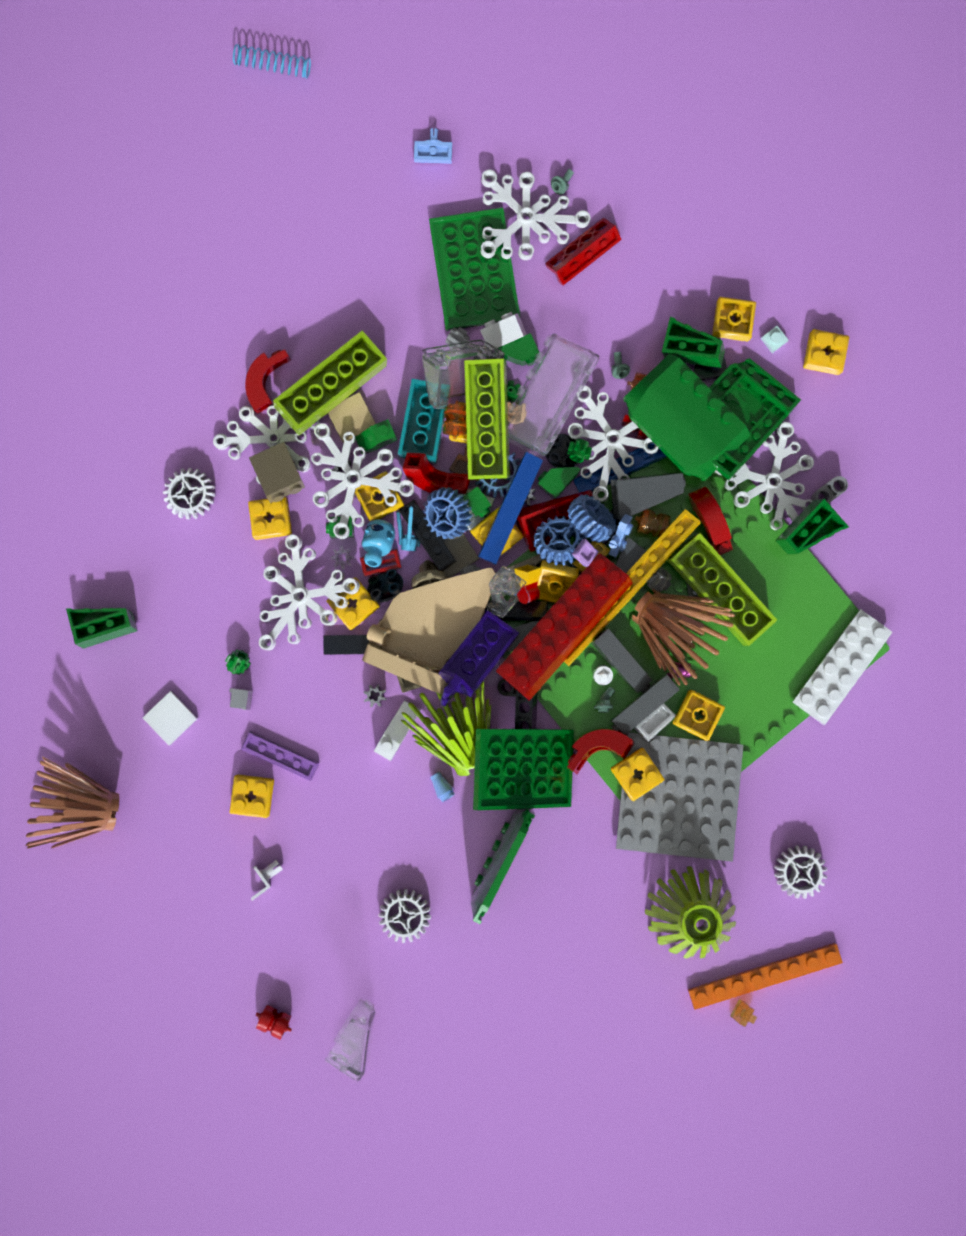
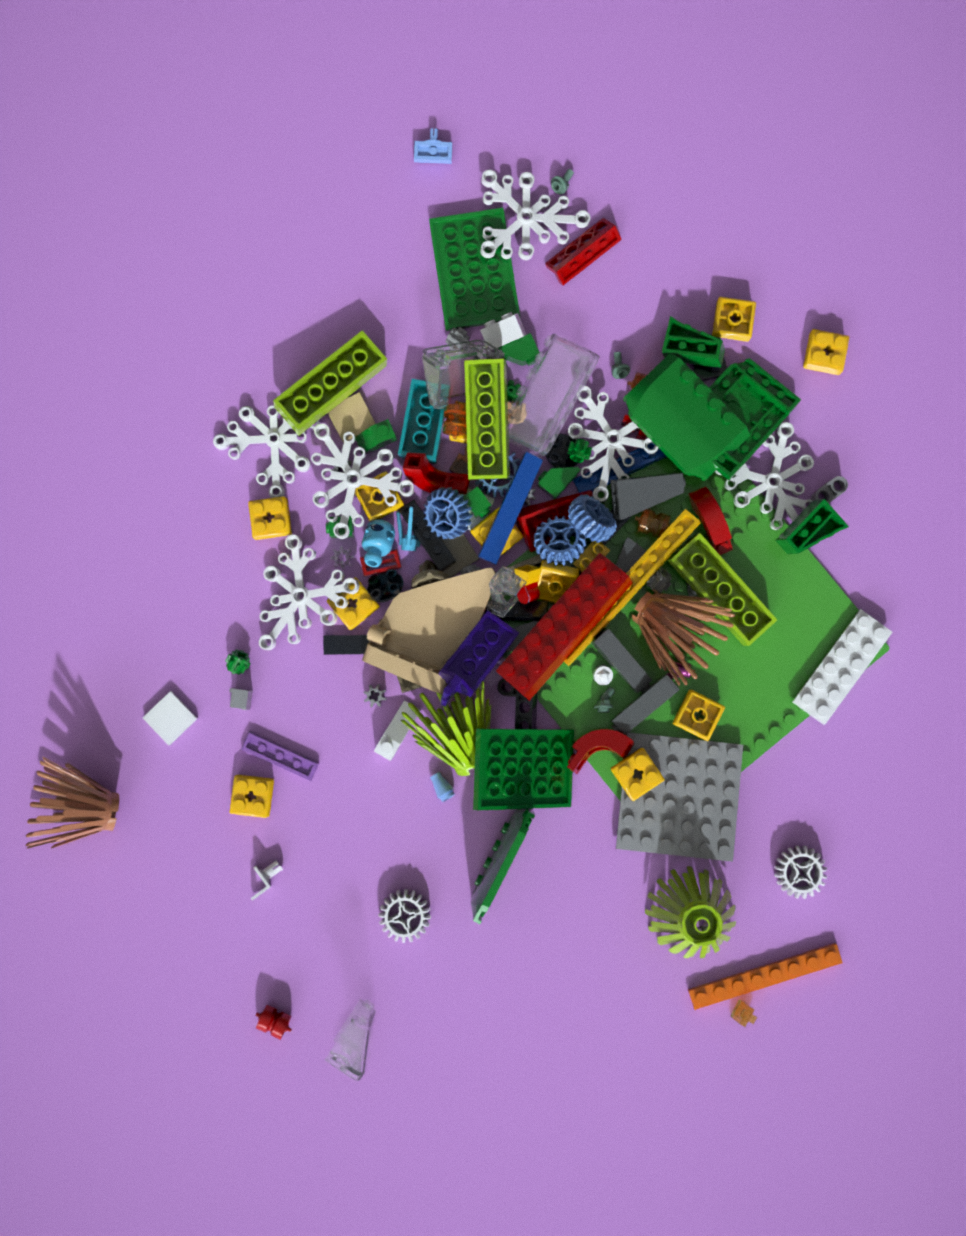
green wedge [66,608,138,649] -> none
white gear [163,468,215,520] -> none
medium azure piece [233,44,311,79] -> none
red arch [245,349,291,414] -> none
dark tan brick [249,442,305,503] -> none
lavender tile [572,539,598,567] -> none
light blue plate [609,514,633,557] -> none
white tile [634,703,676,742] -> none
light aqua plate [761,326,789,353] -> none

